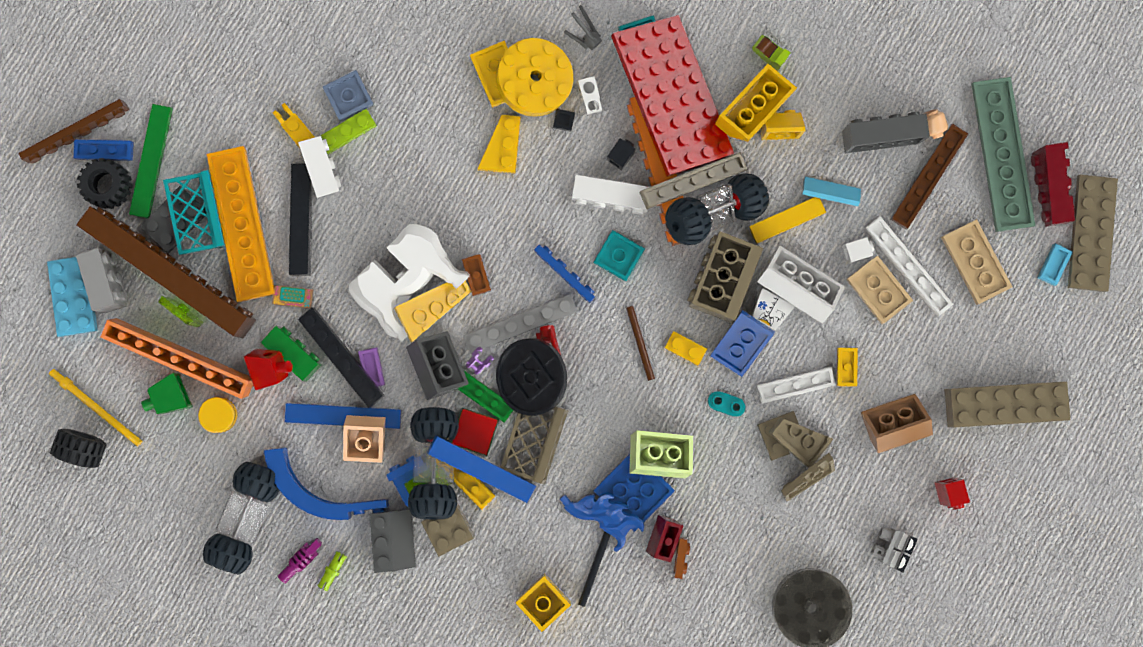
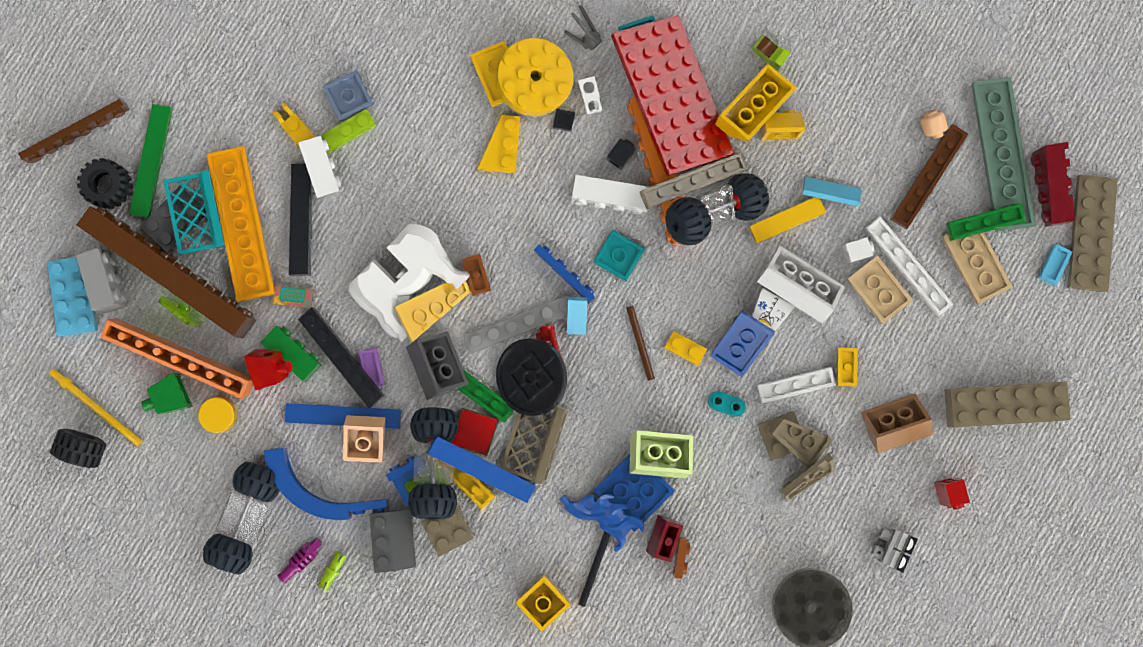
blue plate [73,139,134,161] -> none
medium lavender piece [466,347,494,375] -> none
dark tan brick [687,231,763,323] -> none
dark grey brick [842,112,930,154] -> none
none -> medium azure tile [567,297,587,335]
none -> green tile [945,203,1026,241]

